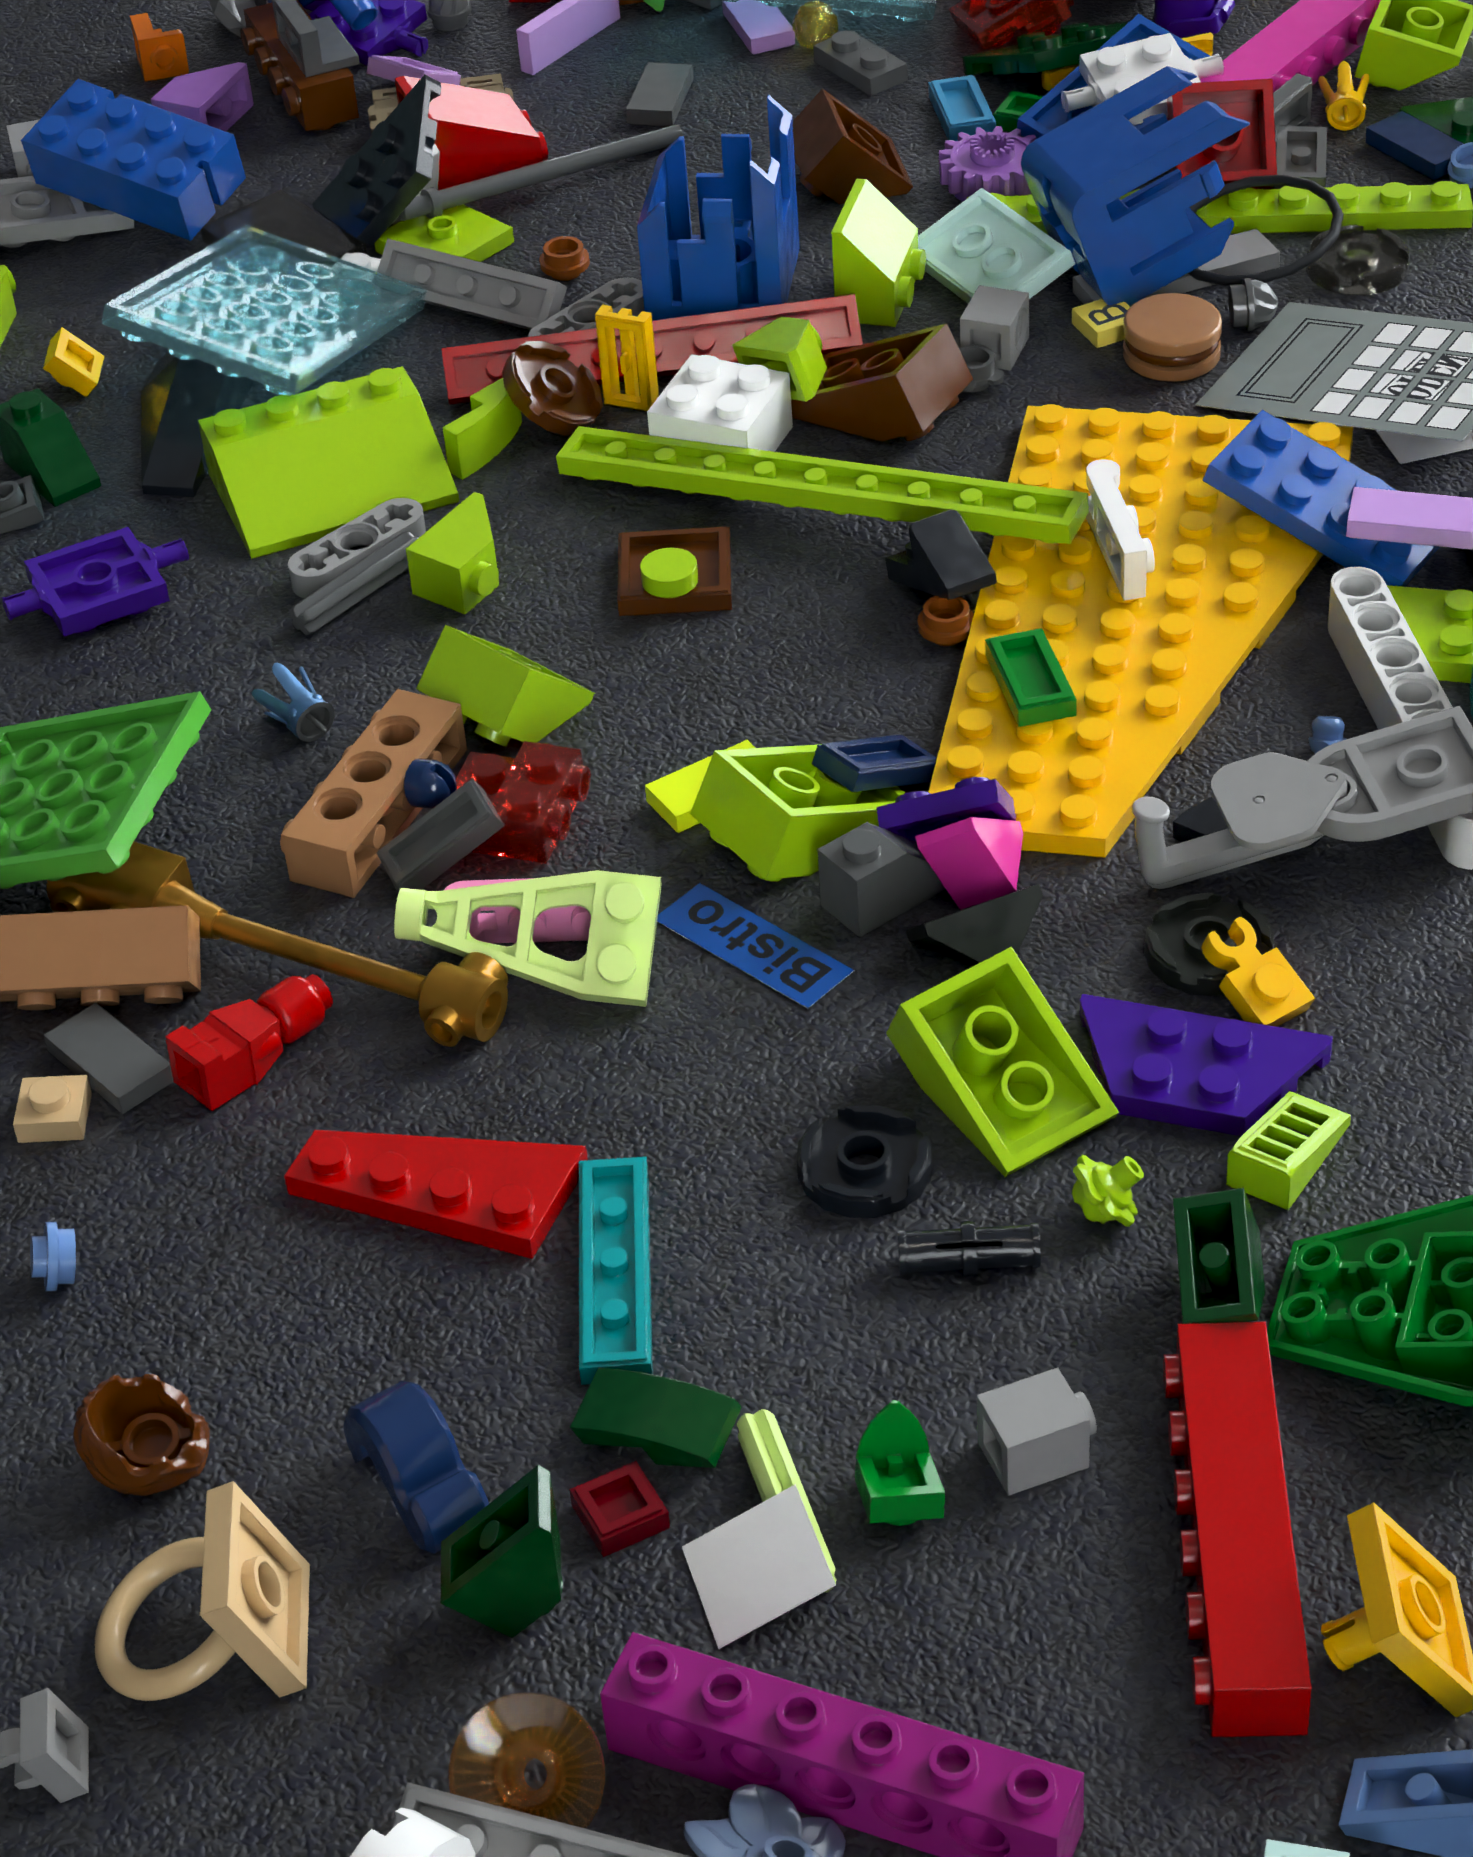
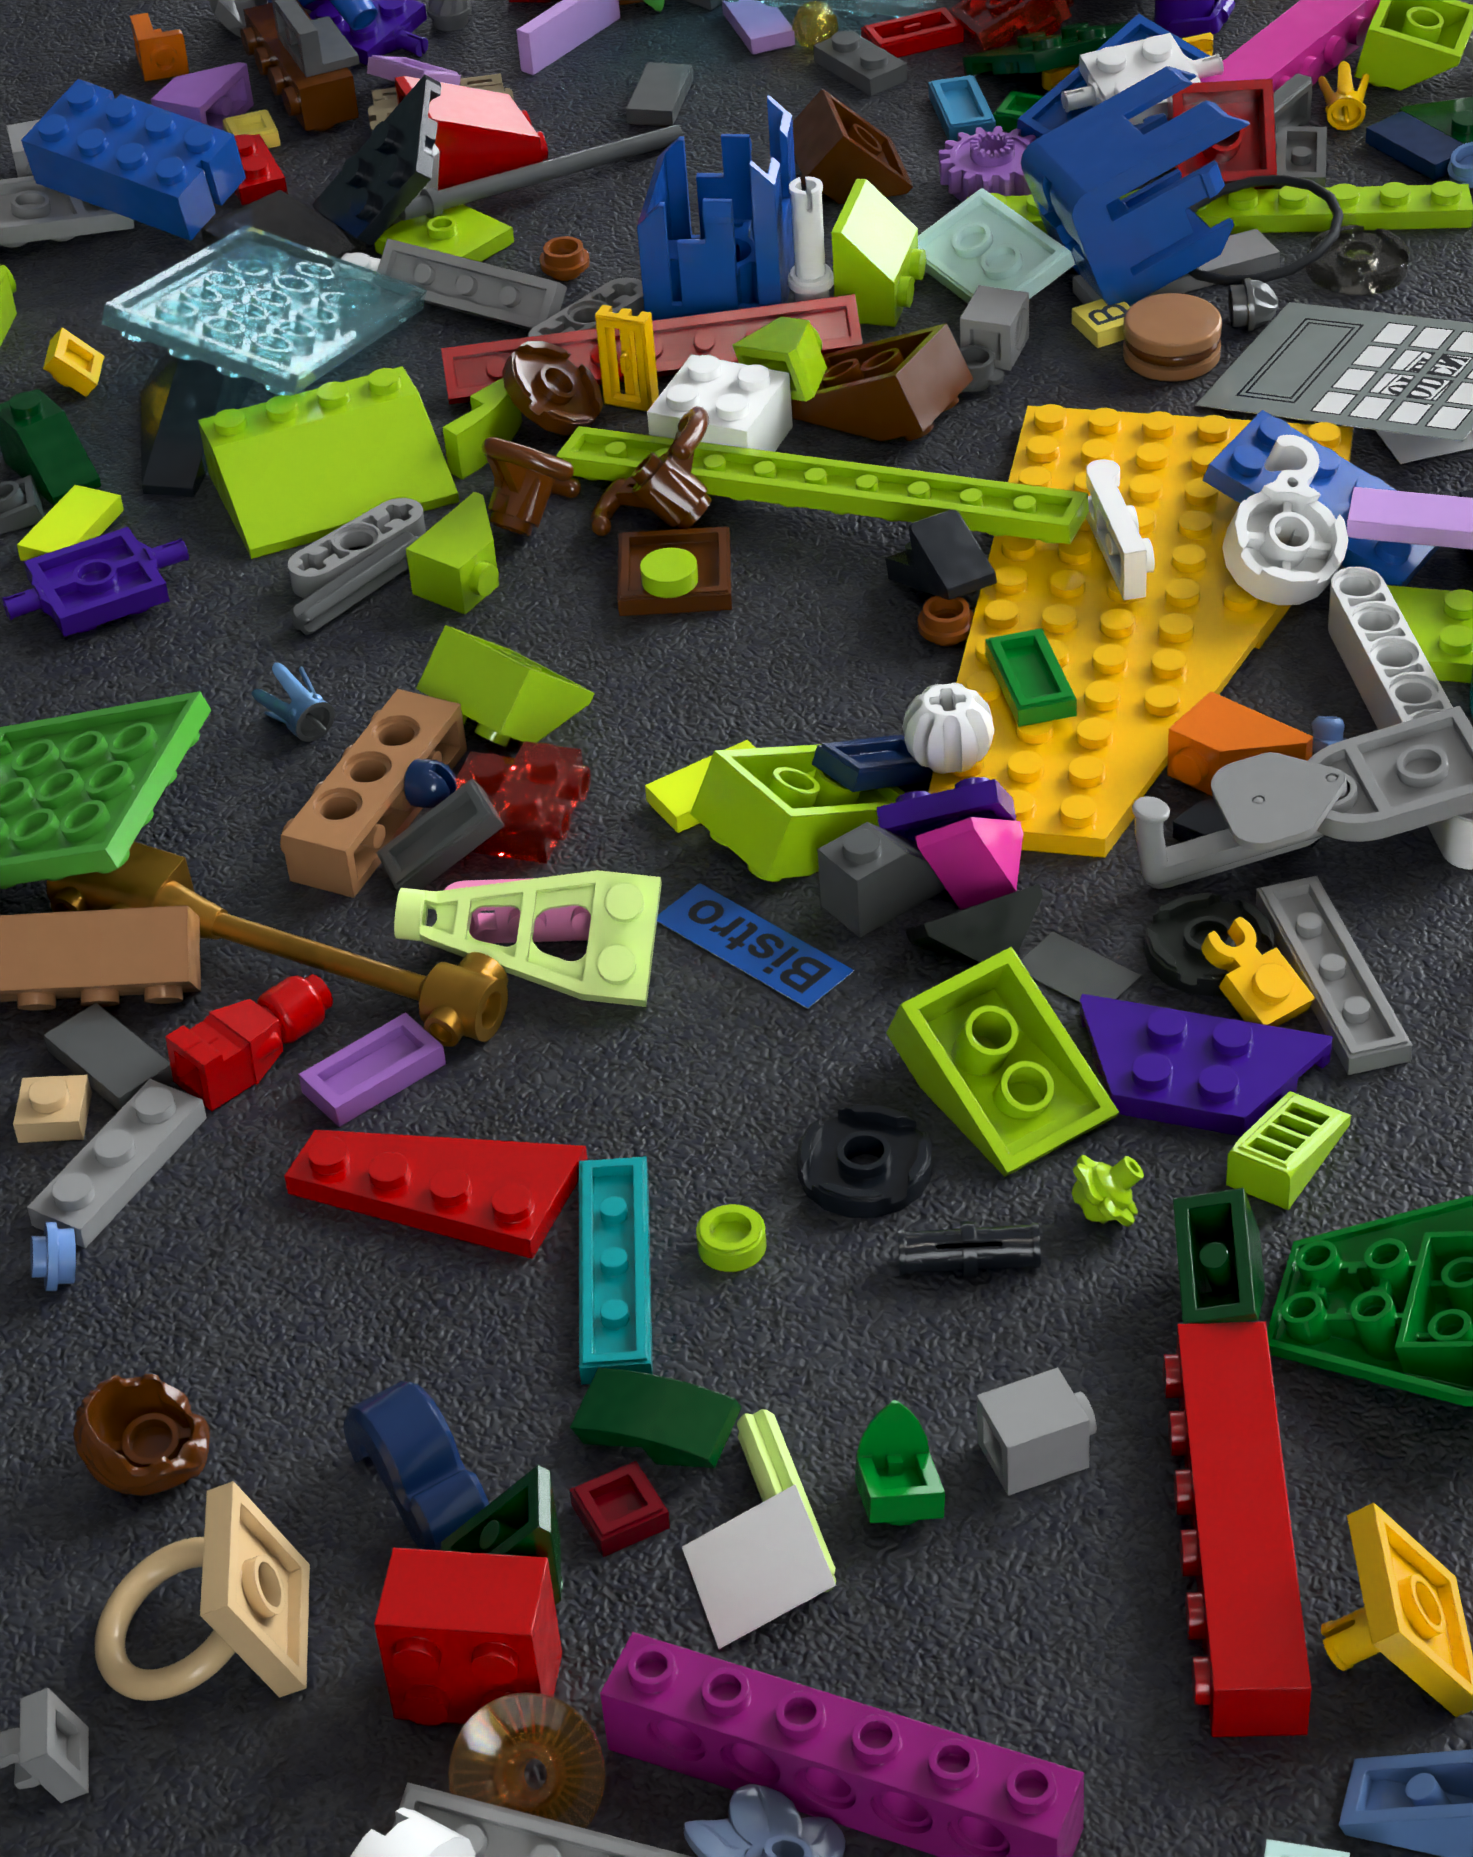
none -> neon yellow tile [17,485,124,561]
none -> light grey plate [27,1079,207,1248]
none -> light yellow tile [222,109,281,149]
none -> red plate [234,134,288,205]
none -> medium lavender tile [298,1012,446,1127]
none -> red brick [374,1547,562,1731]
none -> reddish brown piece [482,437,582,536]
none -> reddish brown piece [589,406,712,536]
none -> lime tile [696,1204,767,1272]
none -> white pin [788,176,834,302]
none -> red tile [861,7,964,58]
none -> white piece [902,683,995,774]
none -> dark grey sticker [1021,931,1141,1003]
none -> orange slope [1167,691,1313,796]
none -> white piece [1222,435,1349,605]
none -> light grey tile [1256,876,1412,1075]

